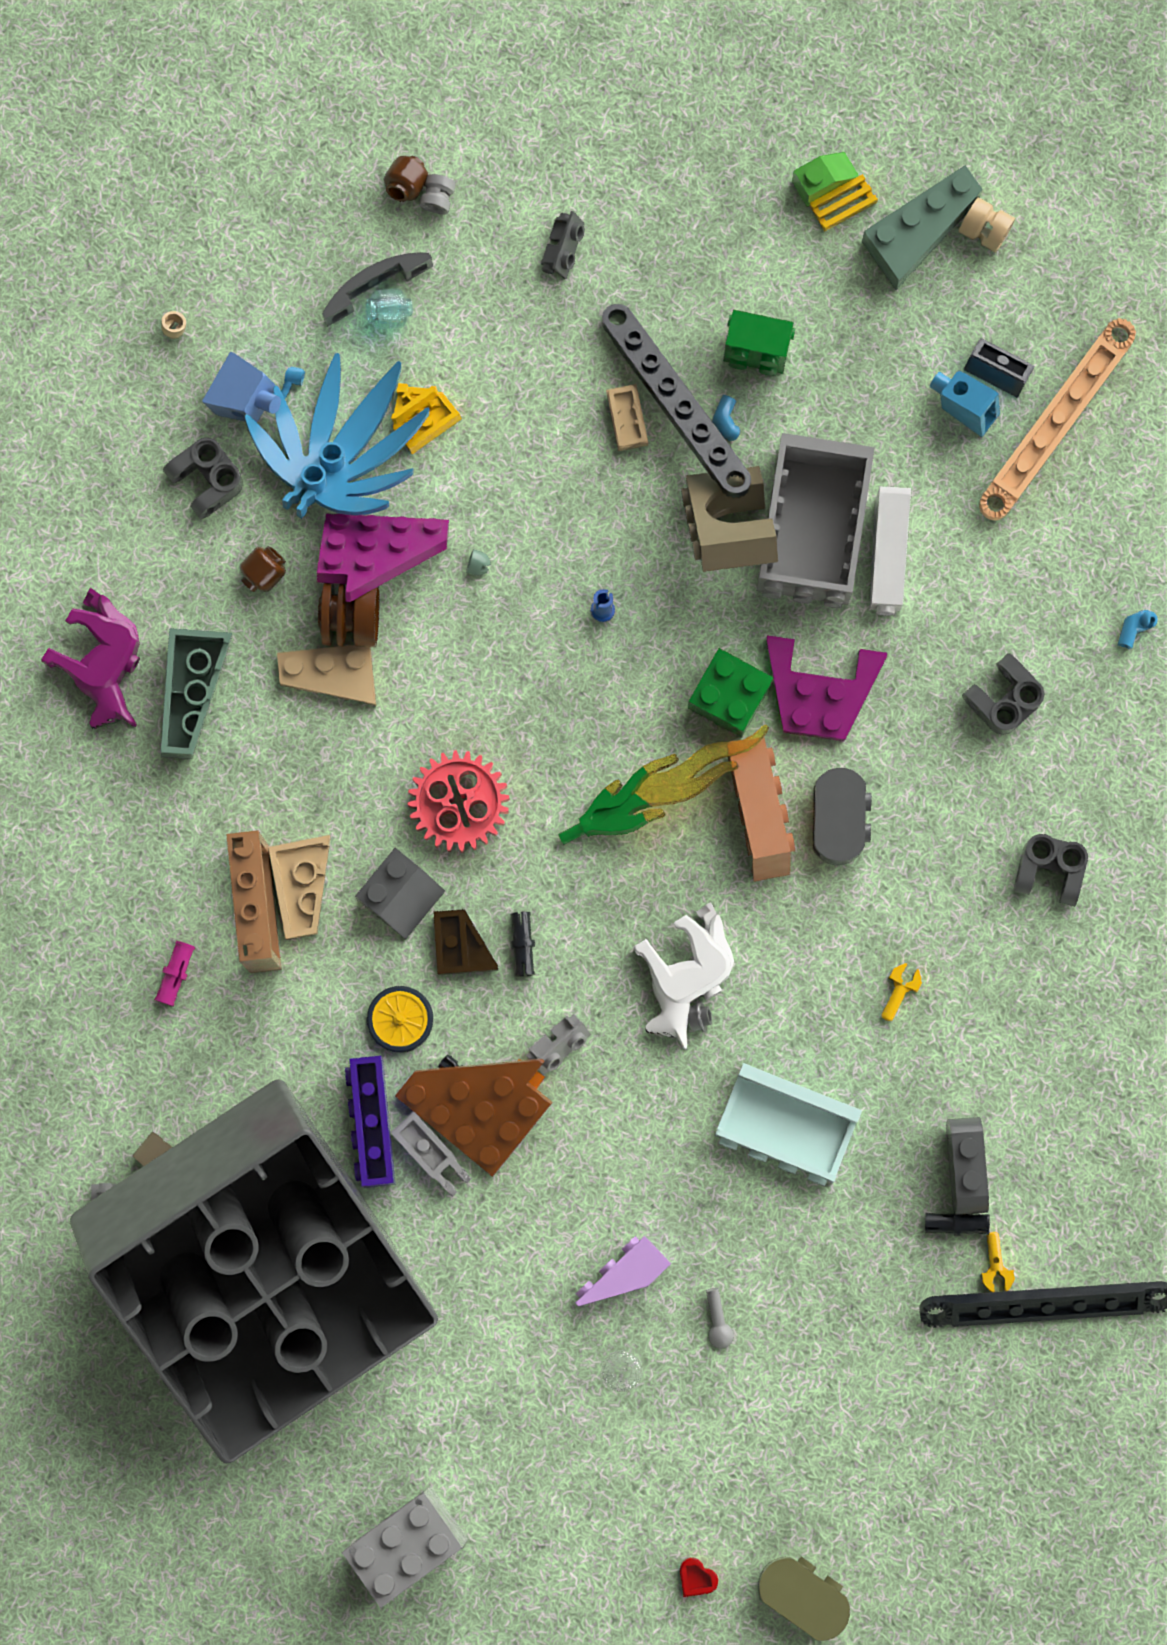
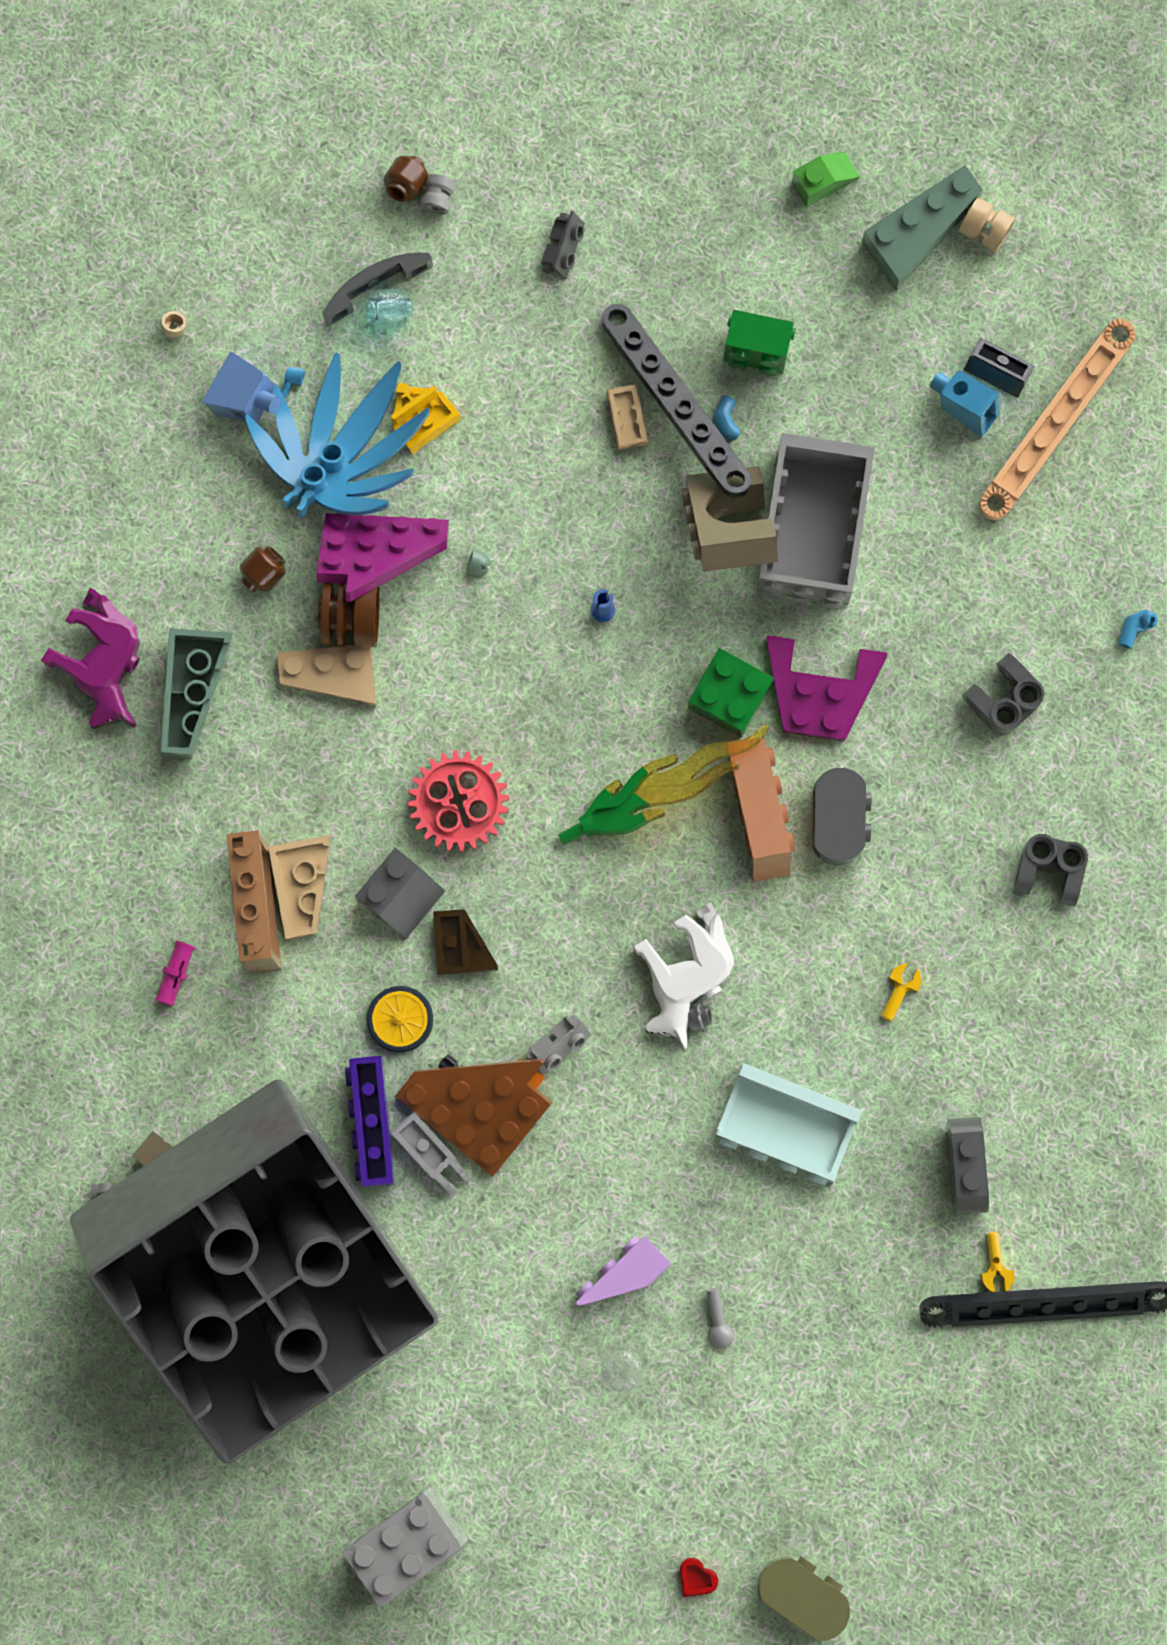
dark grey piece [163,437,243,519] -> none
black pin [510,912,535,977] -> none
yellow tile [809,174,878,232] -> none
white slope [869,486,911,616] -> none
black pin [925,1212,990,1236] -> none

